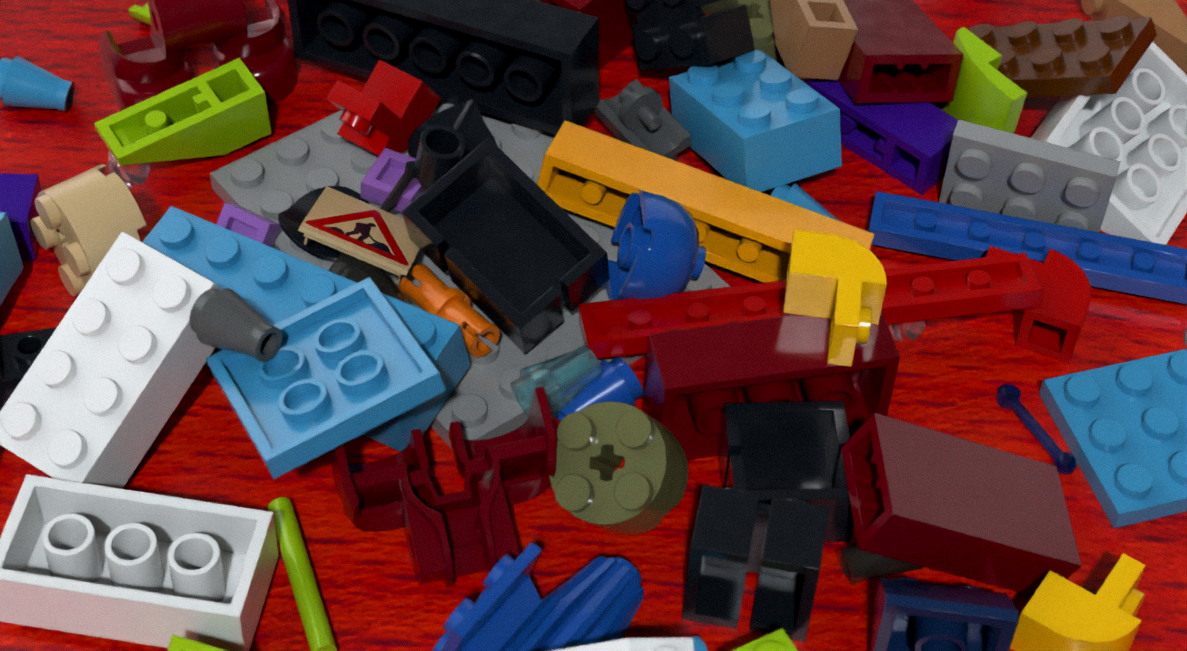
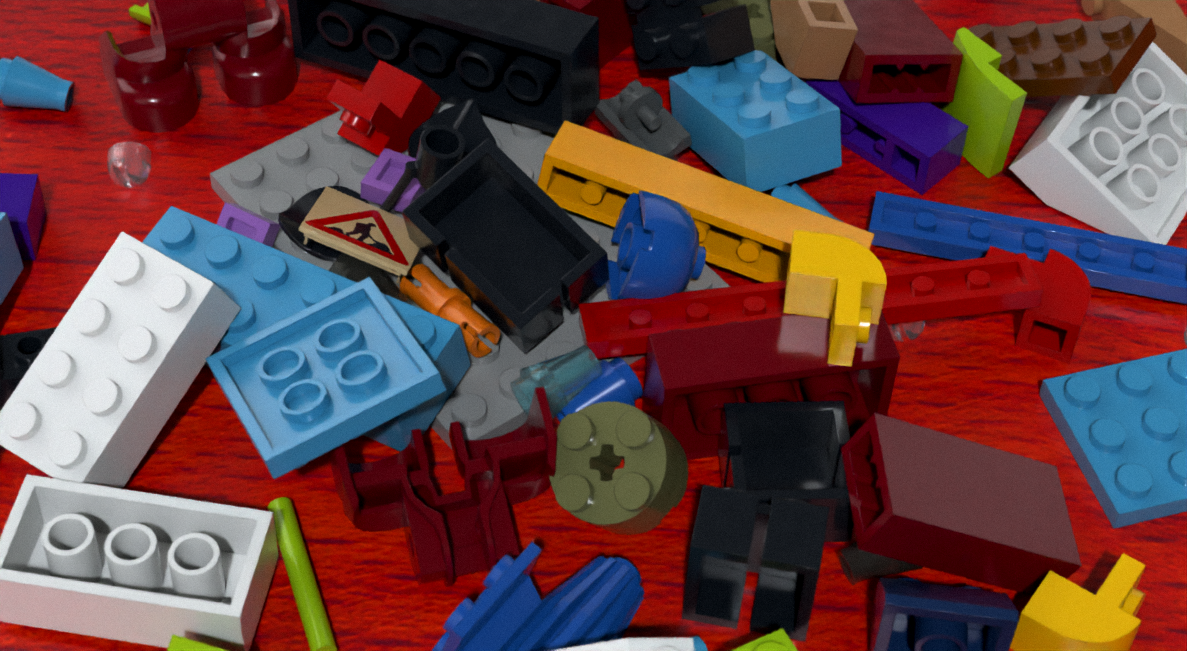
tan brick [30,164,147,297] -> none
lime slope [94,58,271,166] -> none
dark grey cone [189,288,282,362] -> none
light grey plate [939,119,1121,232] -> none
clear blue hinge [996,384,1077,475] -> none

